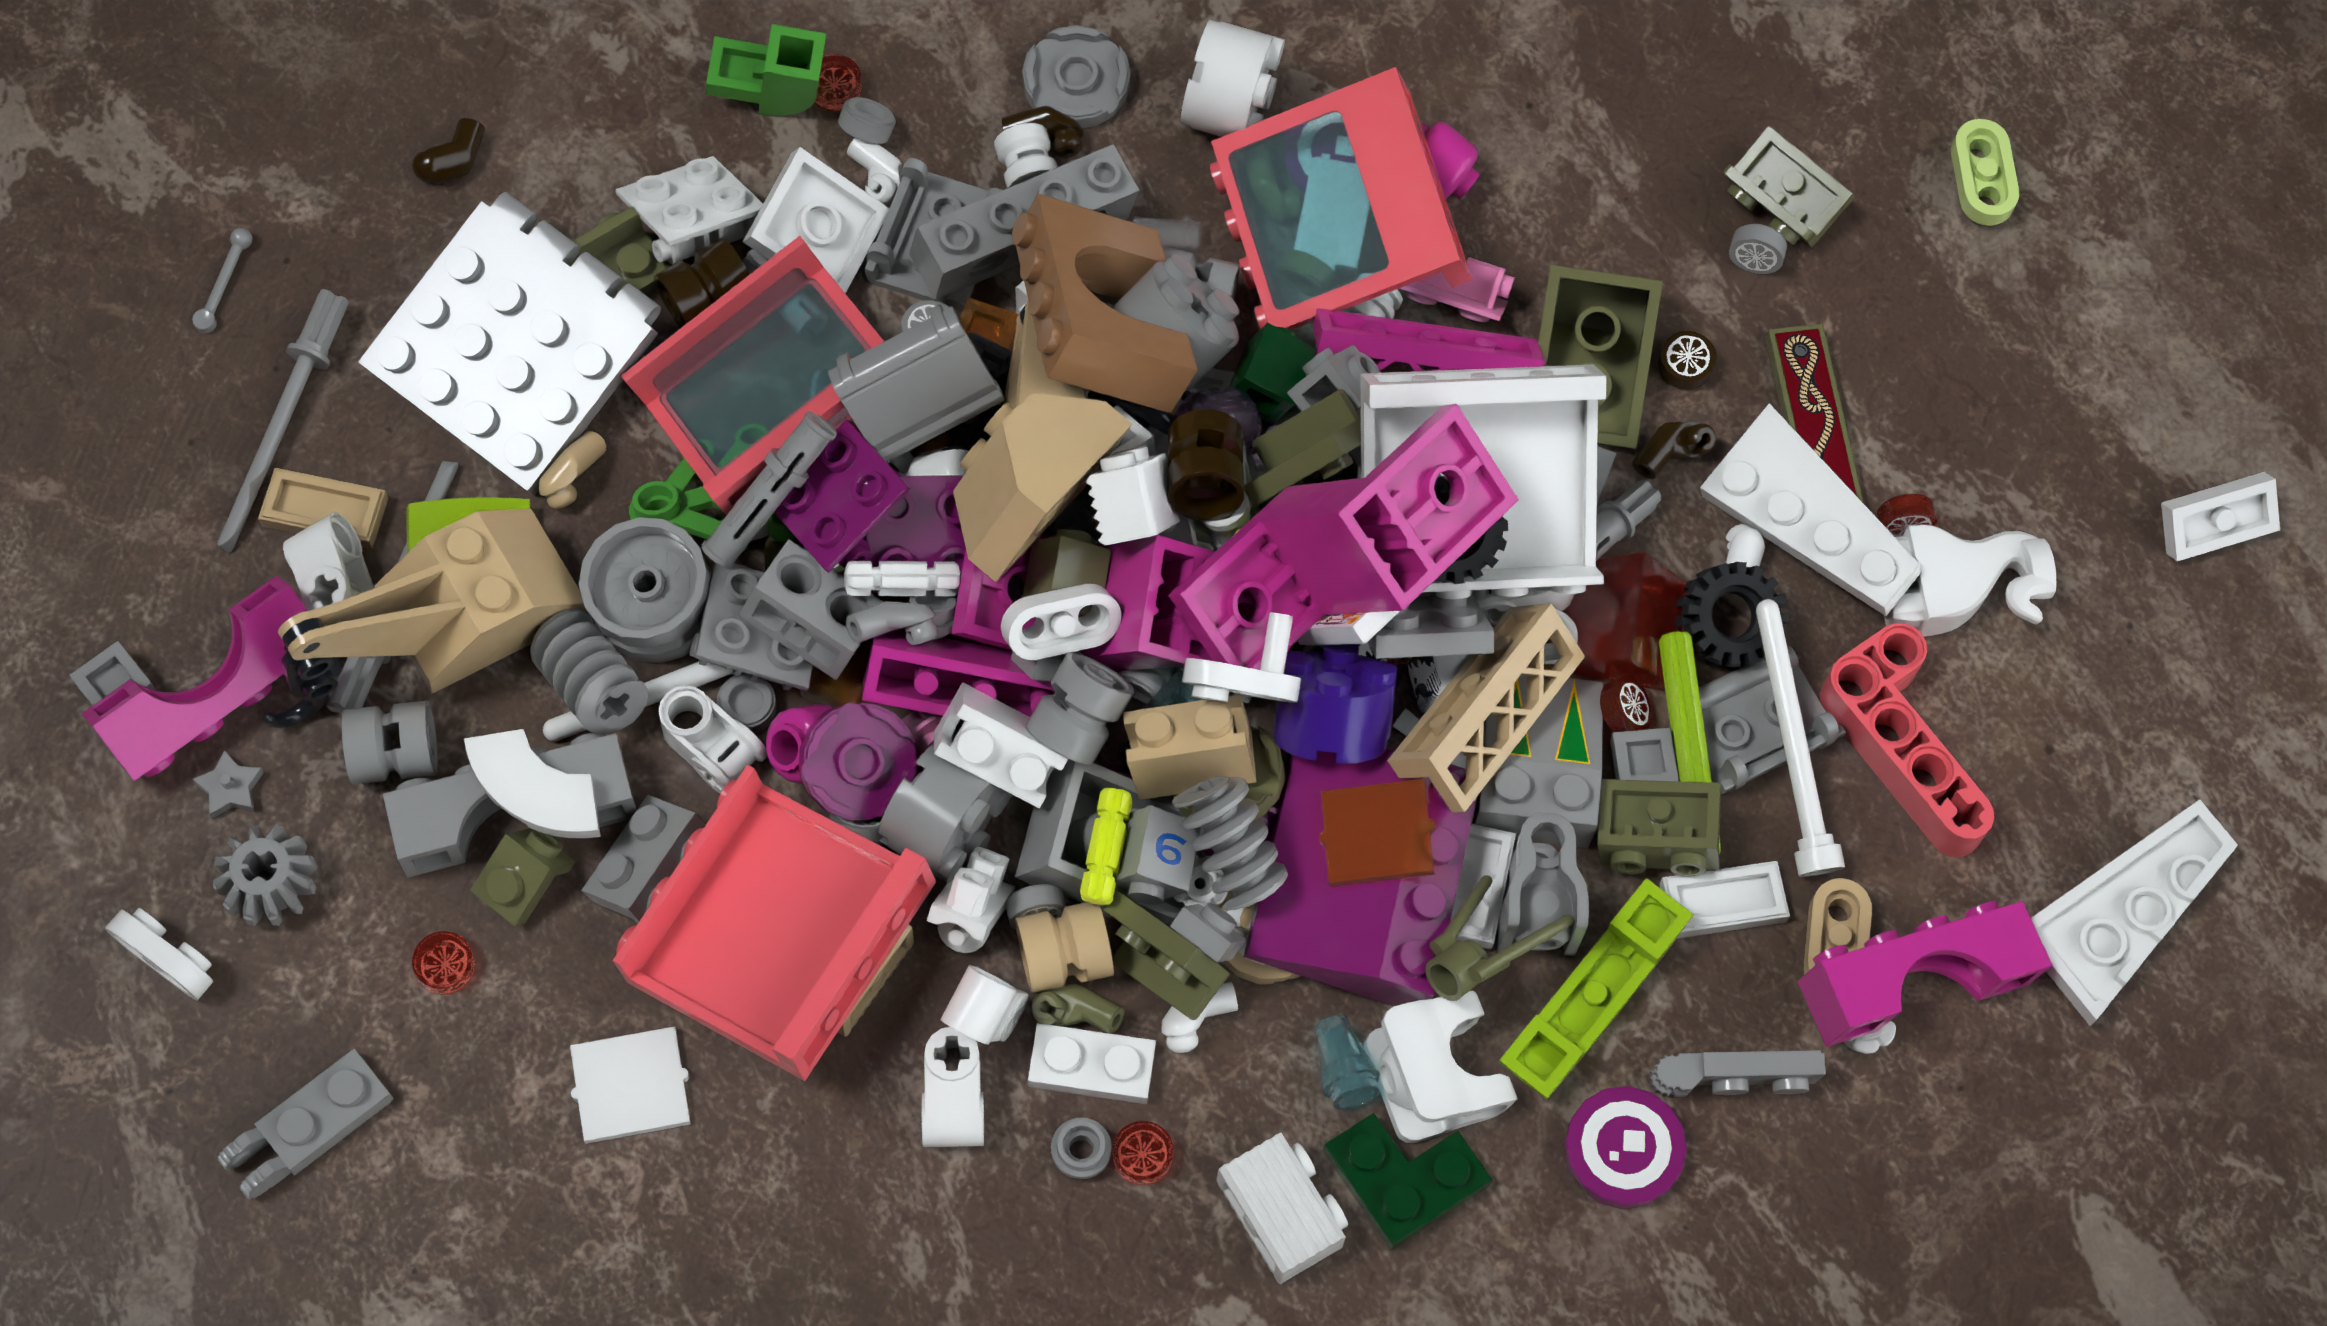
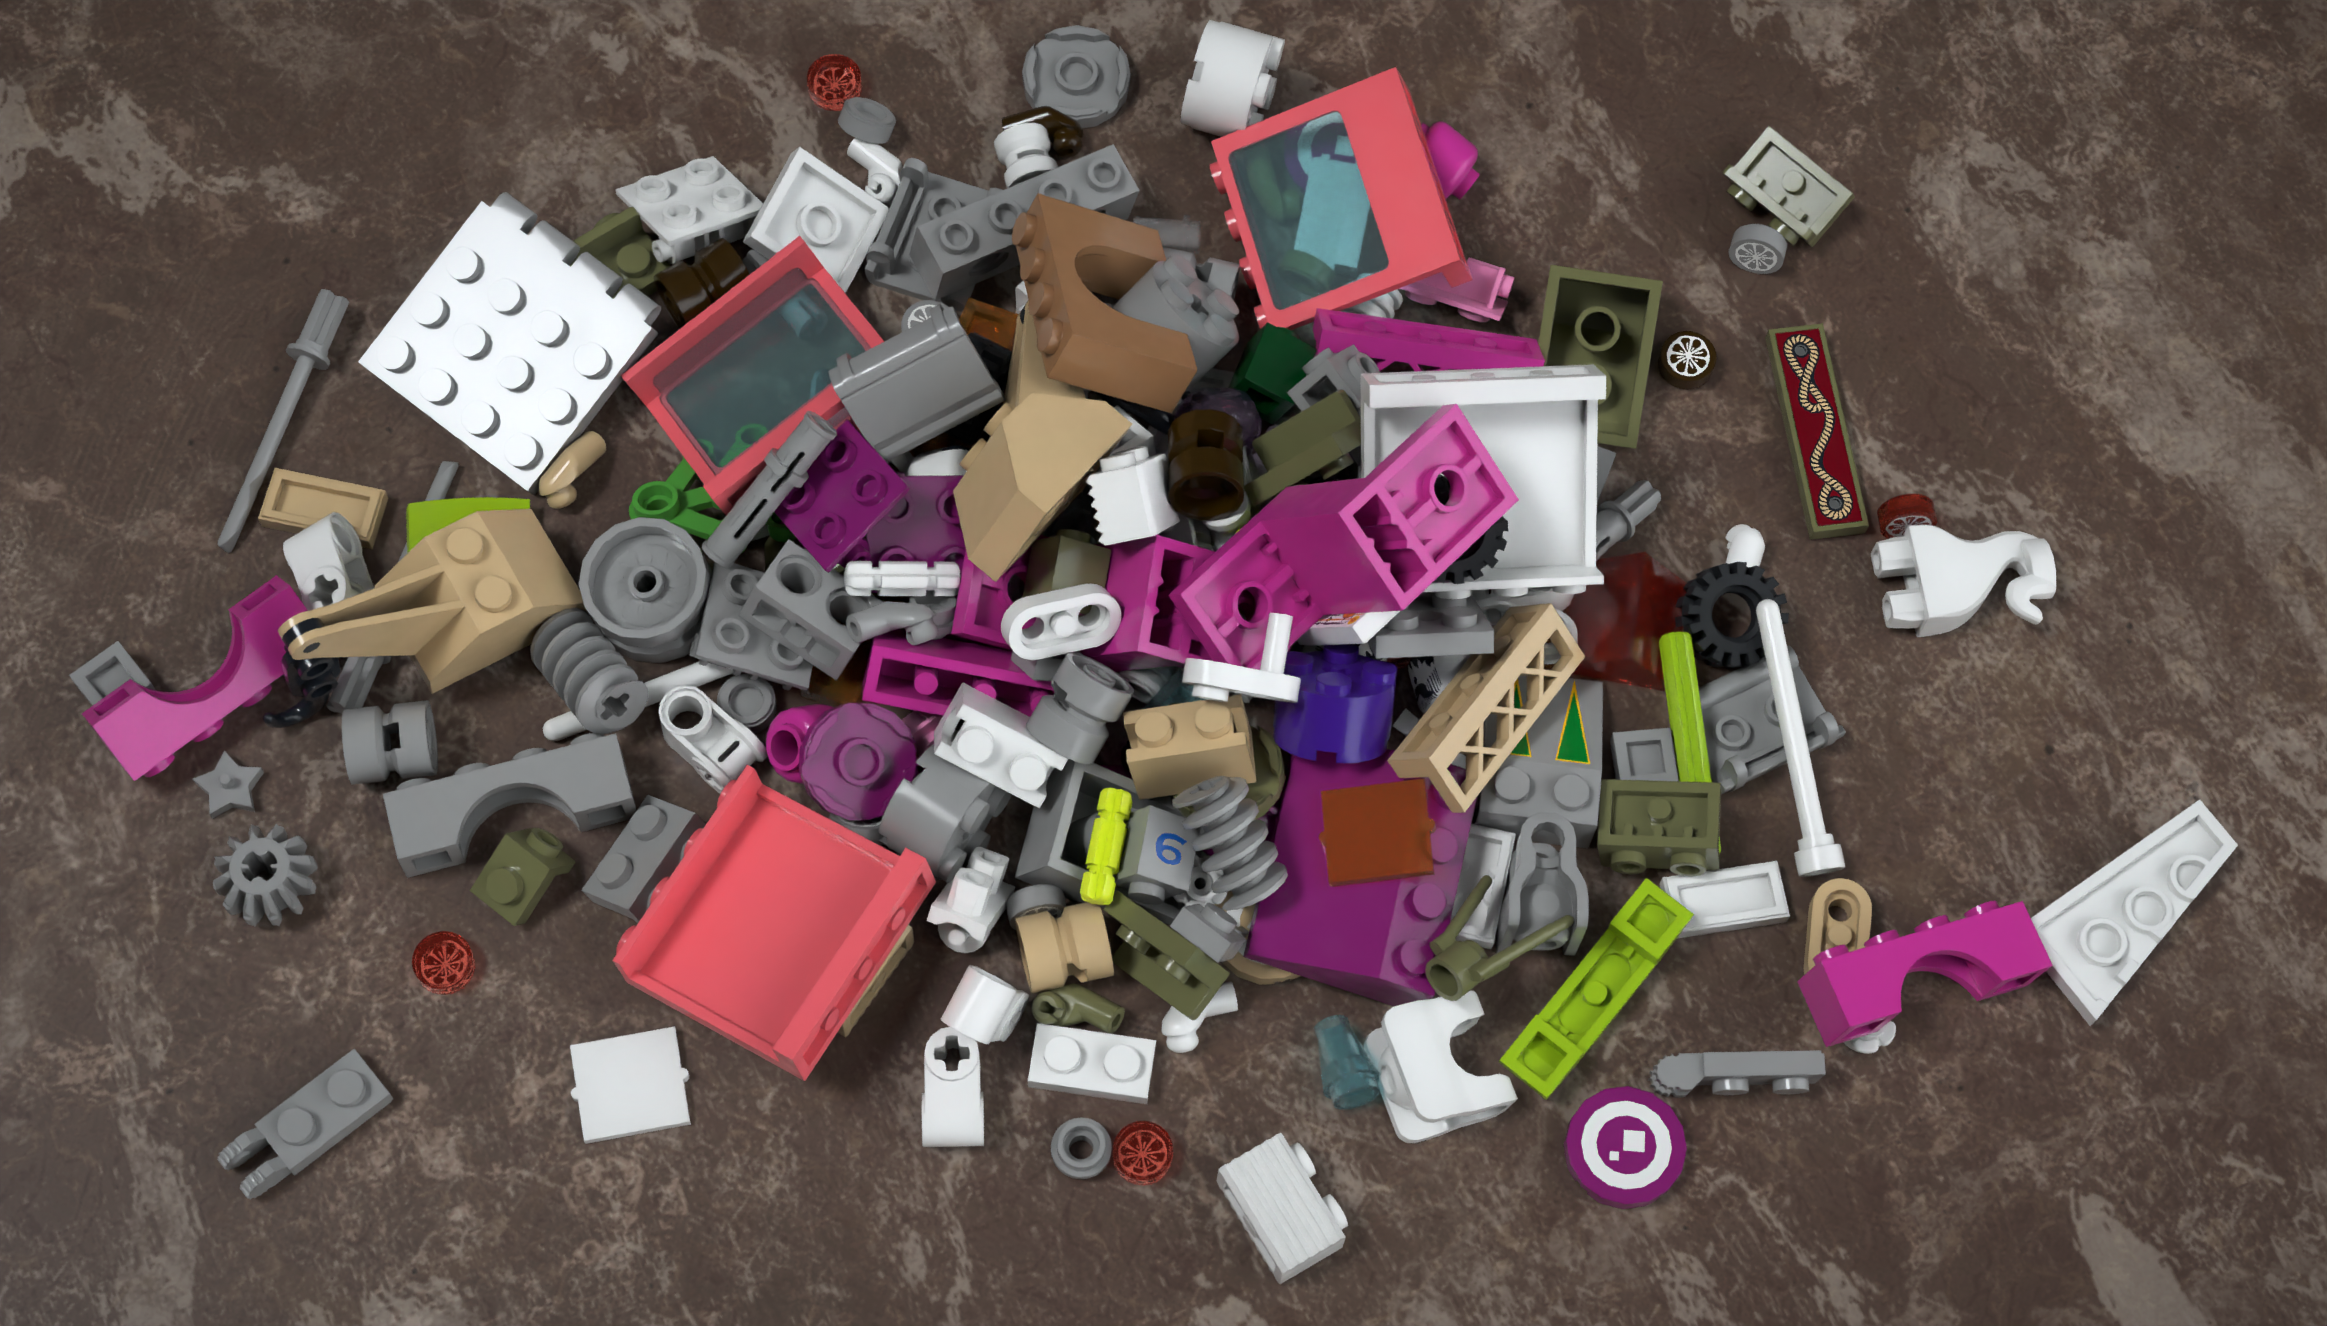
white plate [105,908,213,1001] -> none
light grey hinge [192,228,252,333] -> none
dark brown arm [412,118,485,183] -> none
white tile [464,729,601,838] -> none
bright green brick [705,24,826,116] -> none
dark green plate [1322,1113,1493,1251] -> none
clear red tile [1600,676,1652,732] -> none
dark brown arm [1632,421,1716,479] -> none
white wing [1700,403,1921,616] -> none
coral beam [1820,623,1994,857] -> none
yellowish green plate [1951,119,2019,226] -> none
white plate [2161,472,2280,561] -> none

